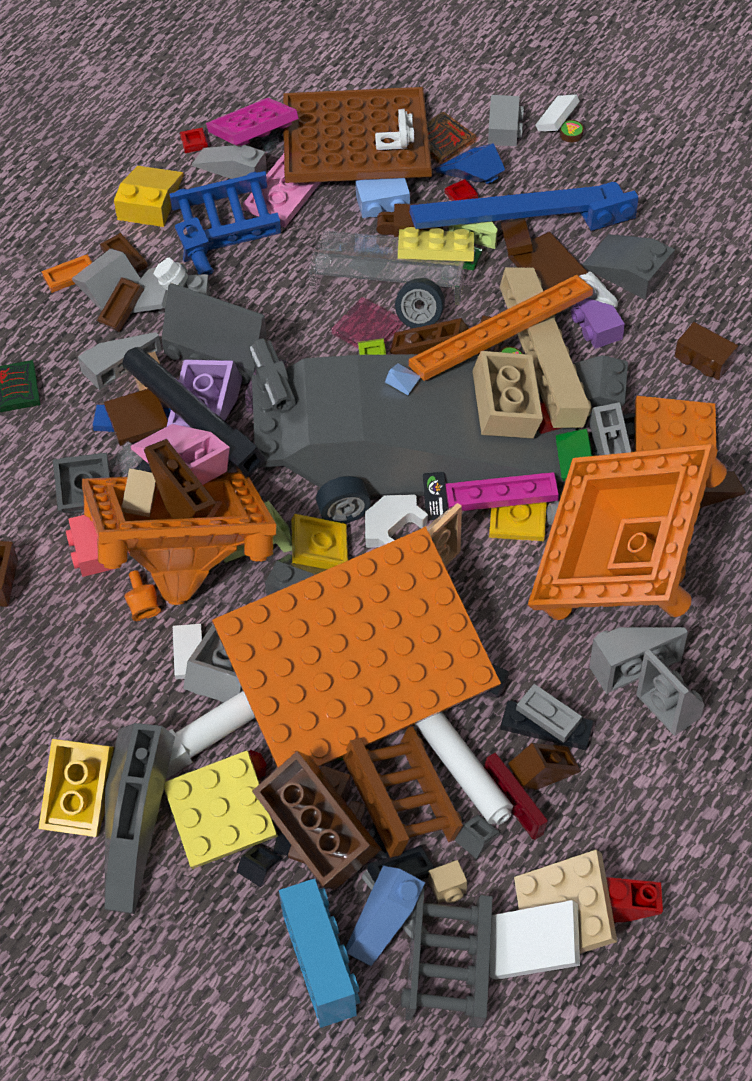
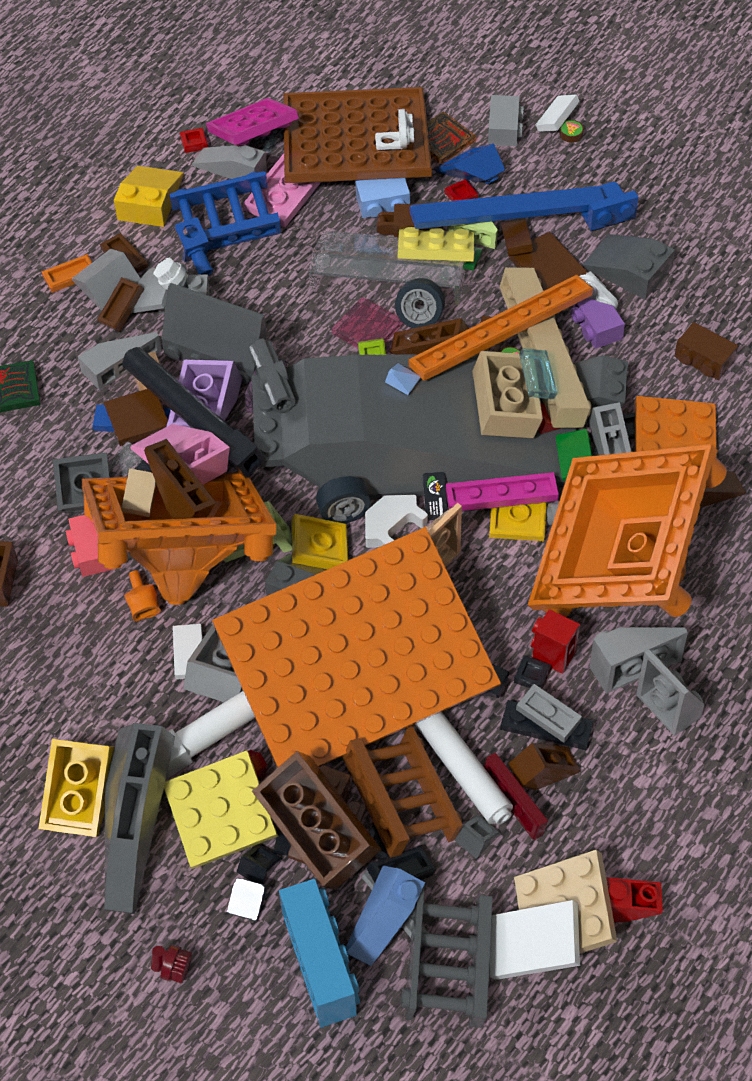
tan plate [429,860,467,904] -> none
none -> dark red piece [151,944,192,983]
none -> slope [227,878,267,922]
none -> black tile [514,655,551,689]
none -> clear light blue tile [519,348,558,399]
none -> red brick [531,609,580,674]

